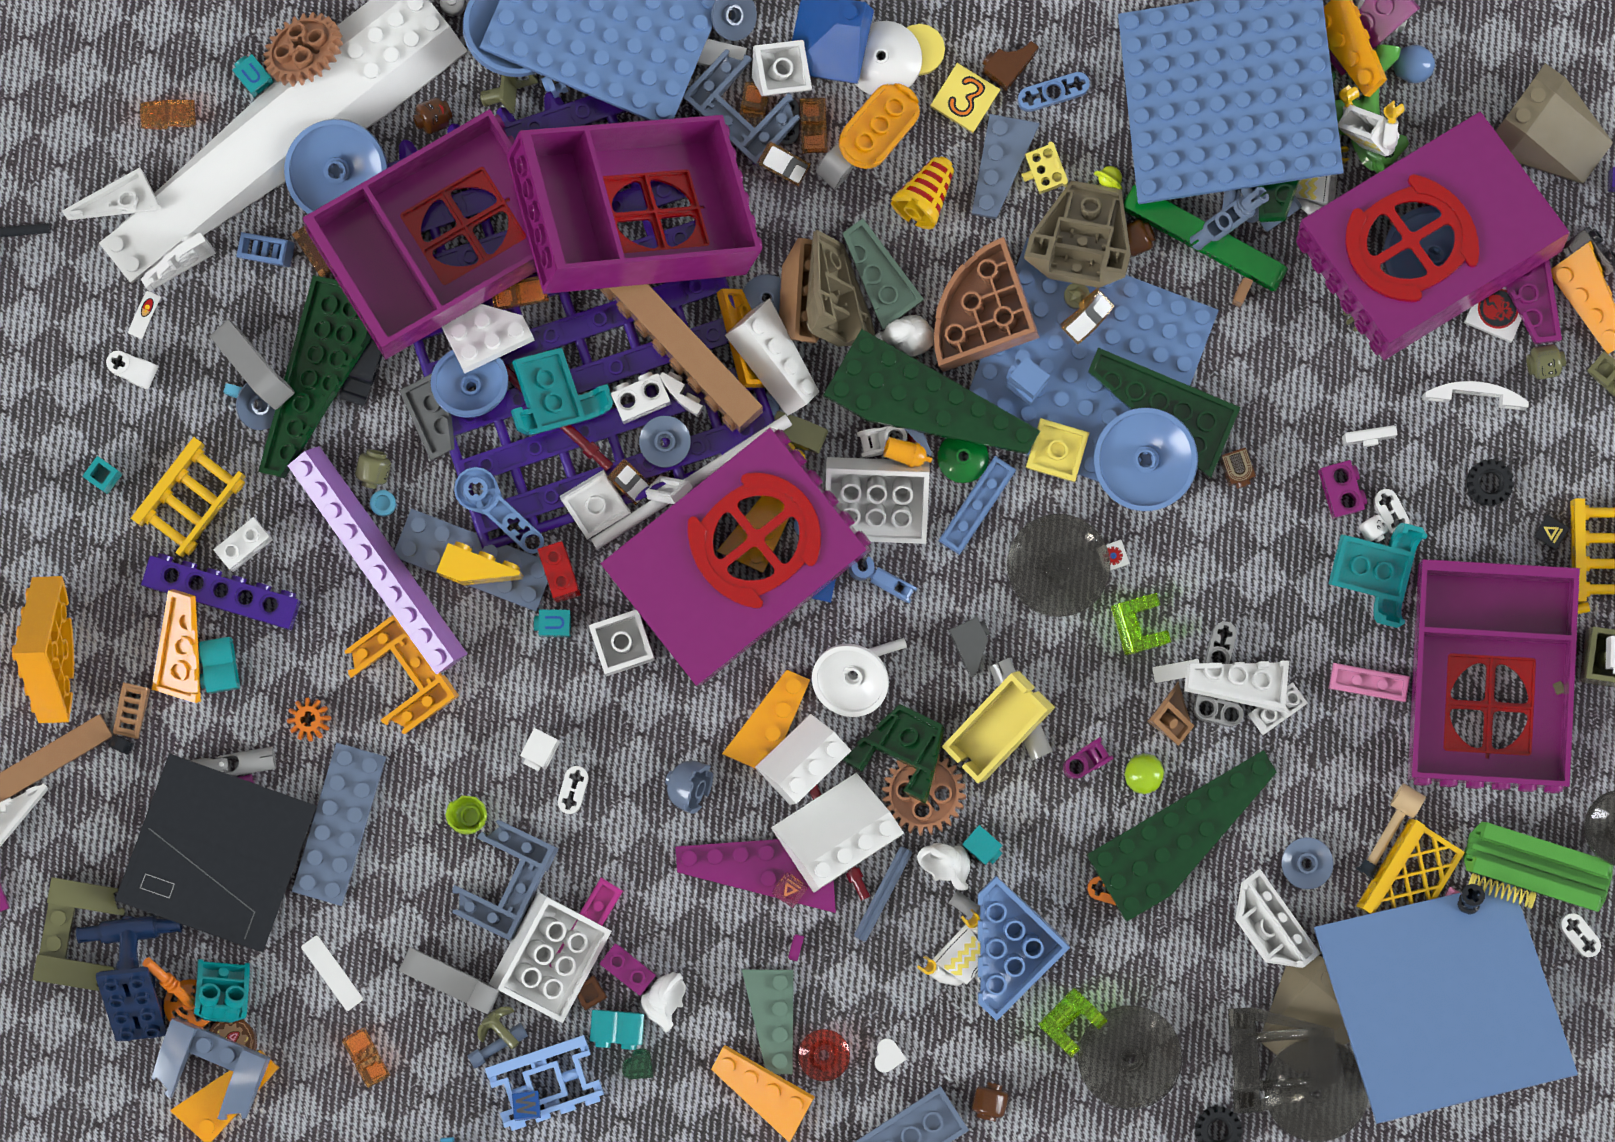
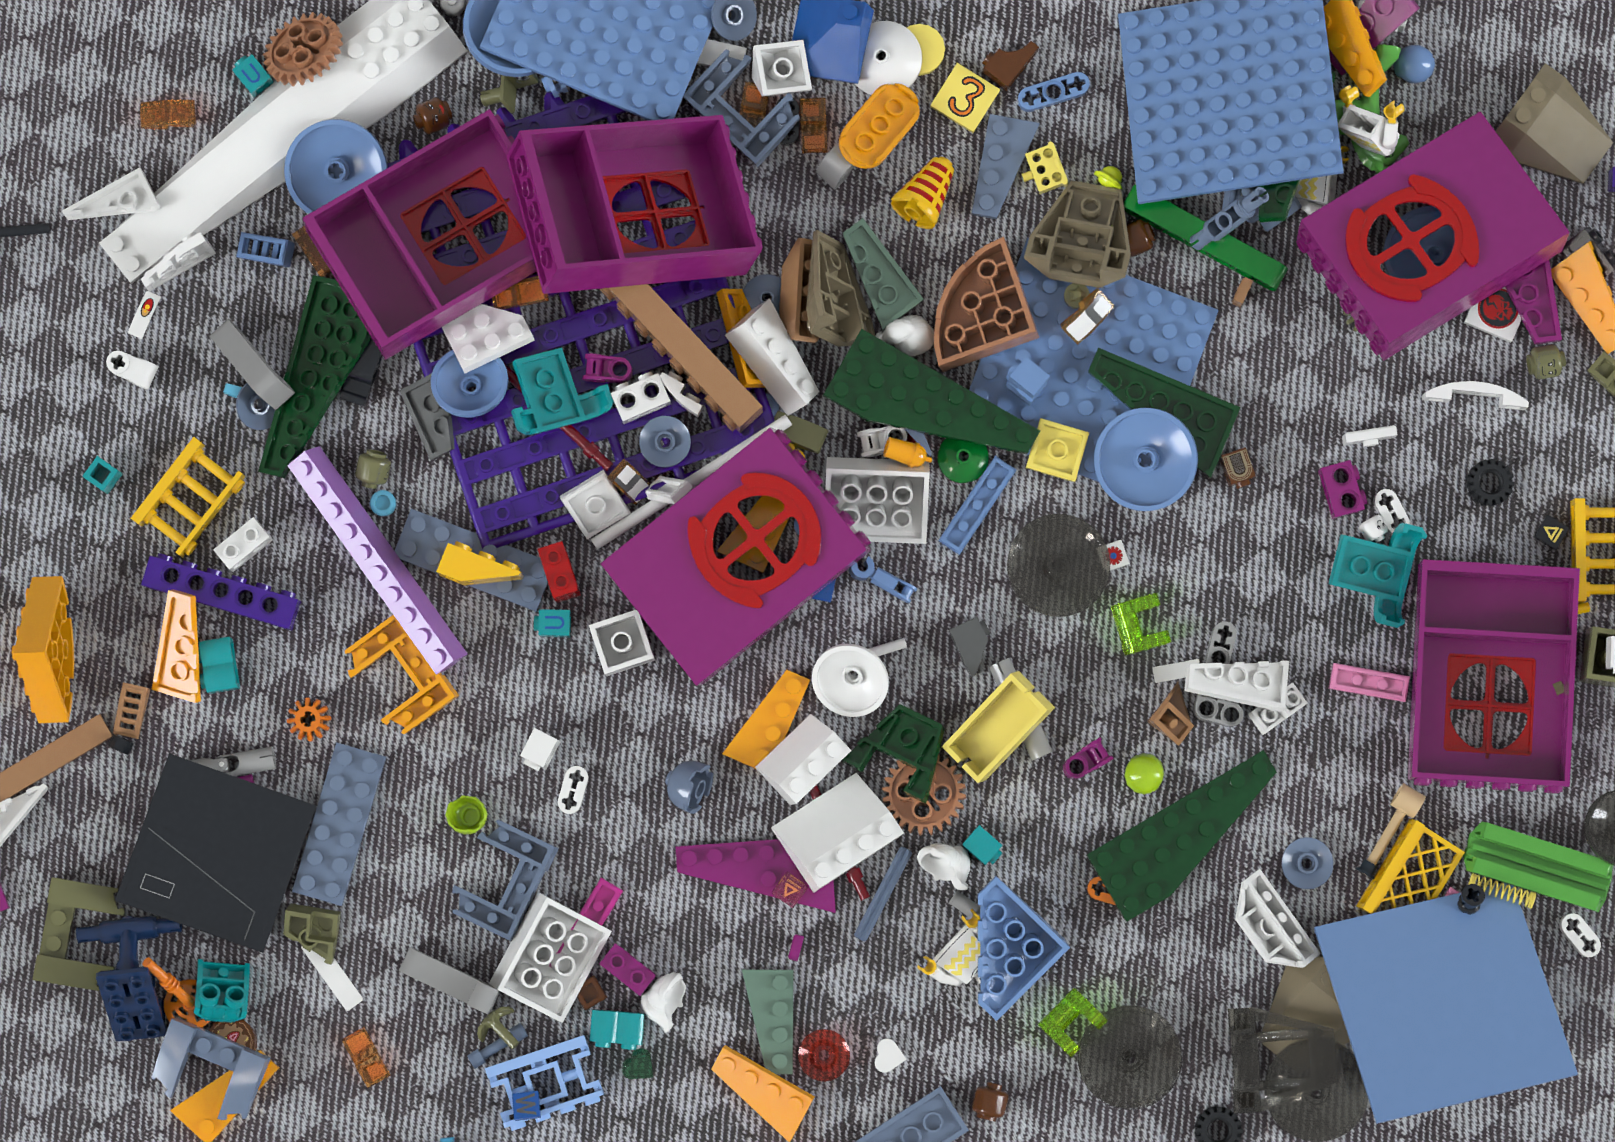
medium blue beam [454,467,544,554] -> none
slope [757,141,811,186] -> none
none -> olive slope [283,903,341,965]
none -> magenta piece [582,353,633,383]

